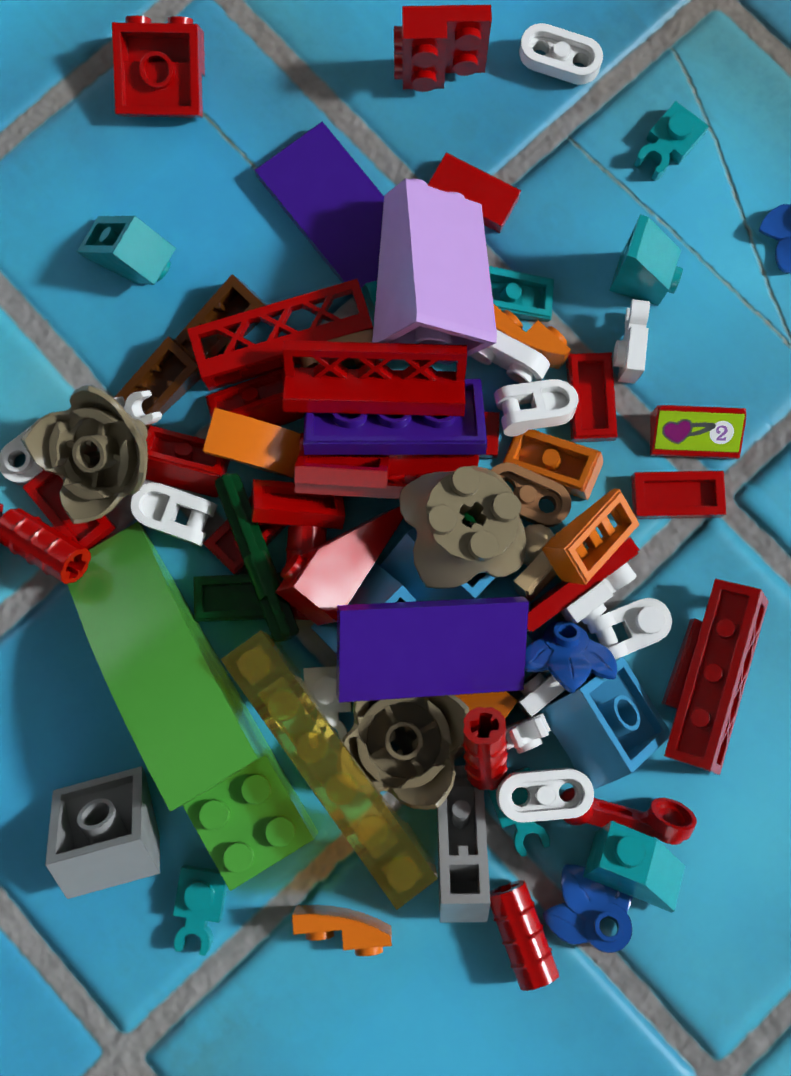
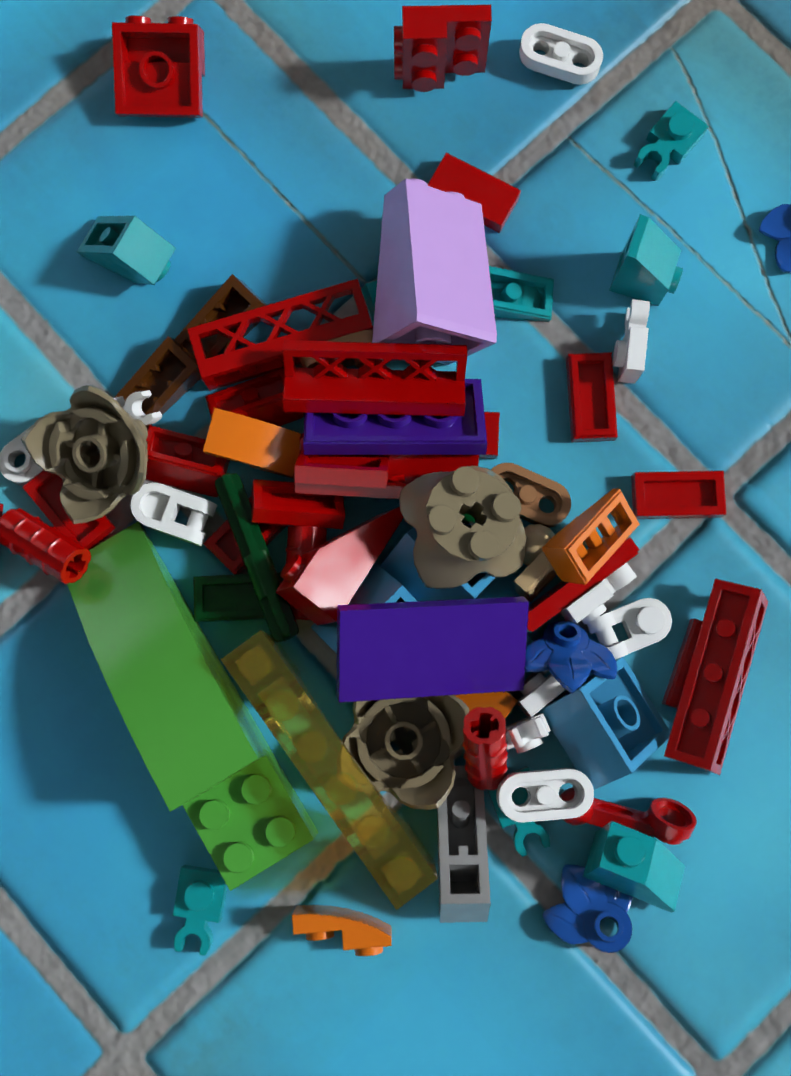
light grey slope [45,766,160,899] -> none
dark purple tile [255,122,384,297] -> none
white plate [303,666,352,747] -> none
white plate [470,329,550,383] -> none
red axle [490,880,559,991] -> none
orange slope [493,304,571,369] -> none
white plate [494,379,579,437] -> none
orange slope [503,429,604,500] -> none
slope [650,405,746,459] -> none

